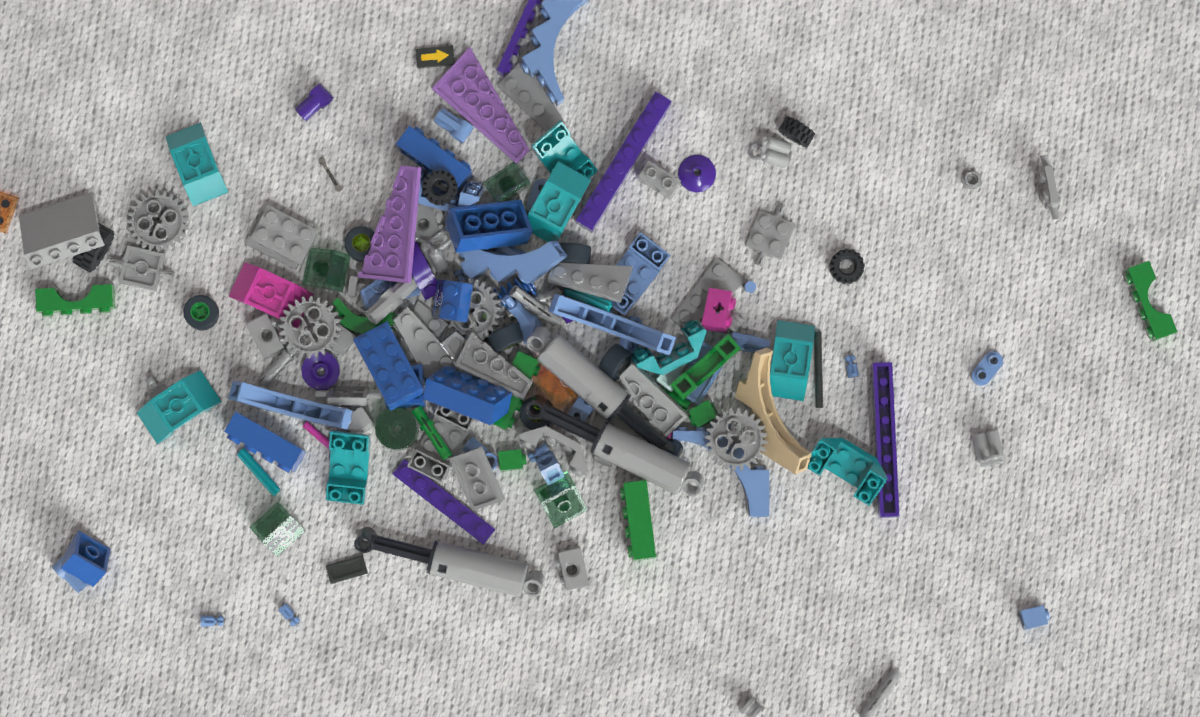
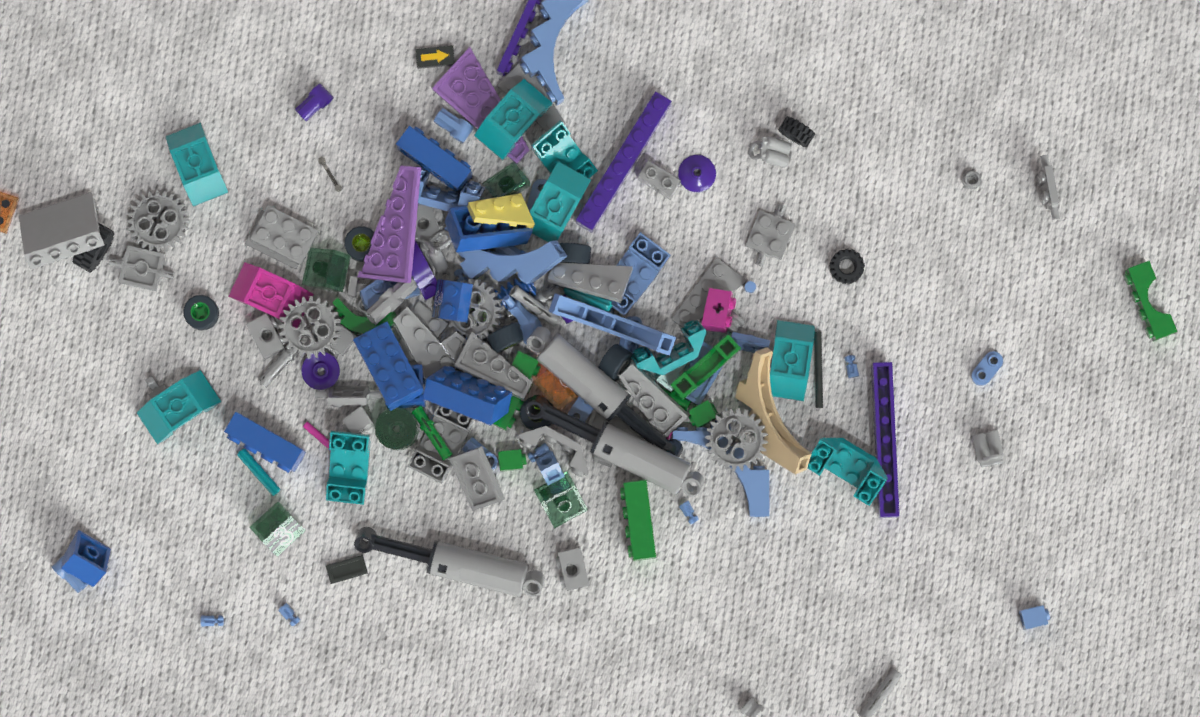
green arch [35,284,116,317] -> none
medium blue arch [228,380,352,429] -> none
dark purple plate [392,459,495,545] -> none
black tyre [422,170,458,206] -> none
none -> light yellow wing [467,193,535,228]
none -> teal slope [474,79,553,160]
none -> medium blue piece [679,500,699,524]

